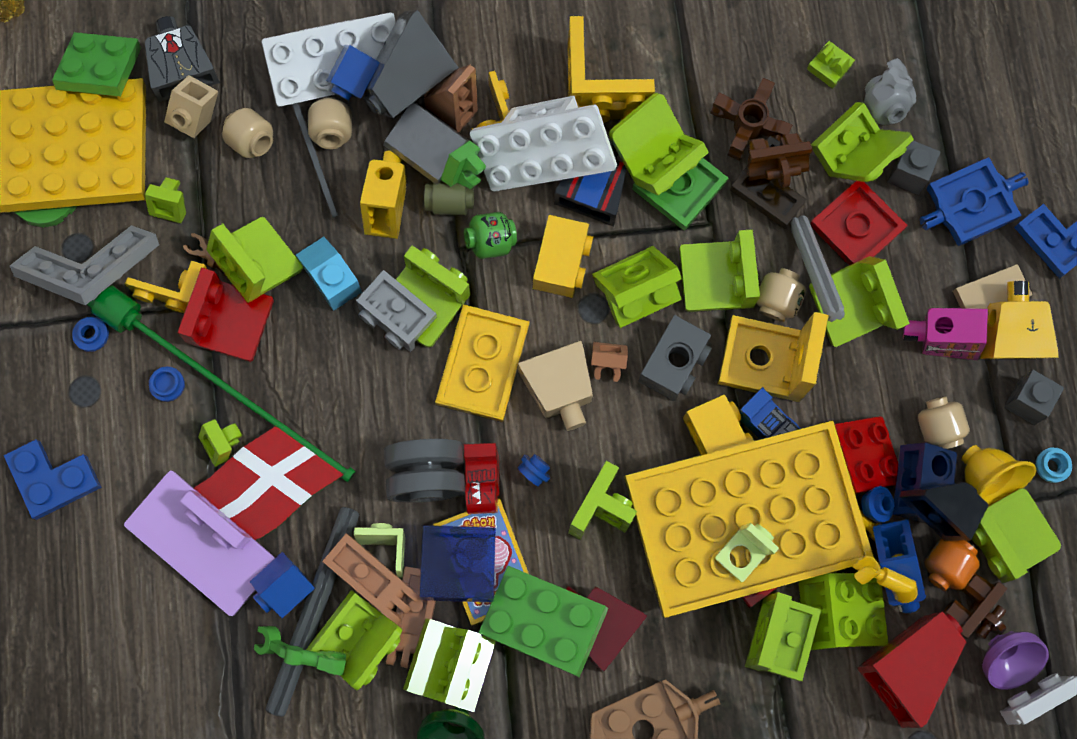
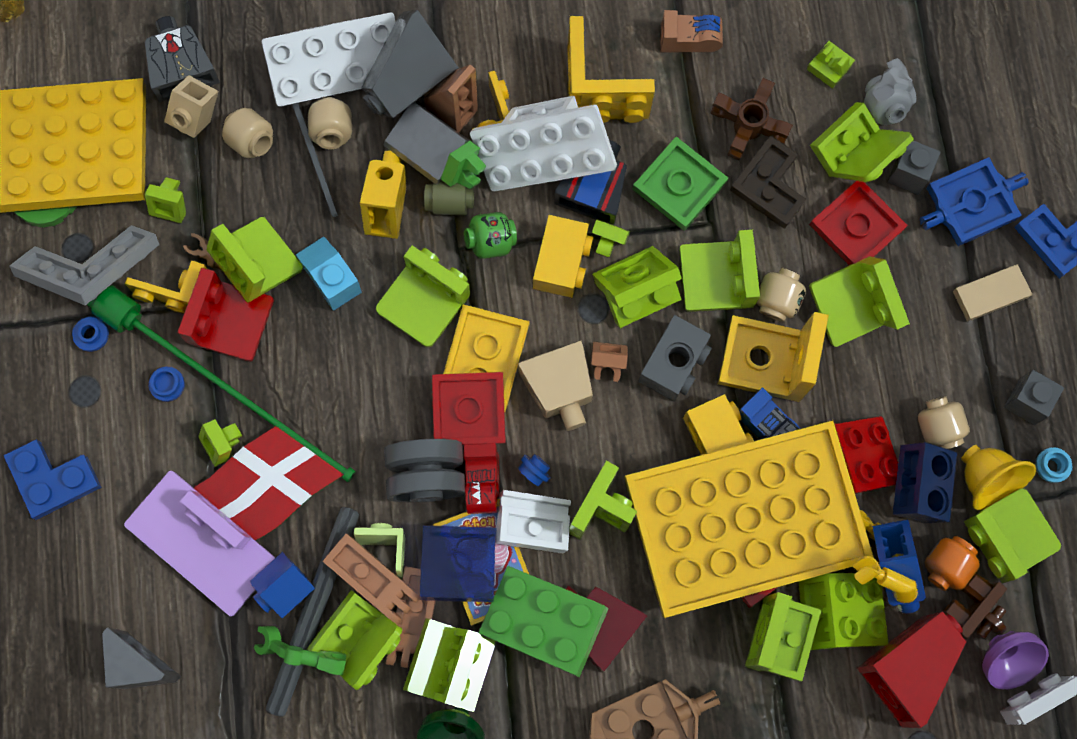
bright green plate [52,32,141,97] -> none
blue brick [326,45,380,101] -> none
light grey bracket [356,270,437,352] -> none
lime bracket [609,93,709,196] -> none
yellowish green bracket [715,523,779,582] -> none
reddish brown hips [747,133,813,188] -> none
light grey axle [790,215,845,322] -> none
blue plate [861,486,895,522] -> none
black slope [899,482,989,541] -> none
dark pink torso [903,308,988,360] -> none
yellow torso [980,281,1059,359] -> none
none -> flat silver slope [102,627,181,689]
none -> red plate [432,372,506,445]
none -> white plate [495,490,571,553]
none -> lime tile [592,220,630,257]
none -> nougat leg [660,10,723,52]

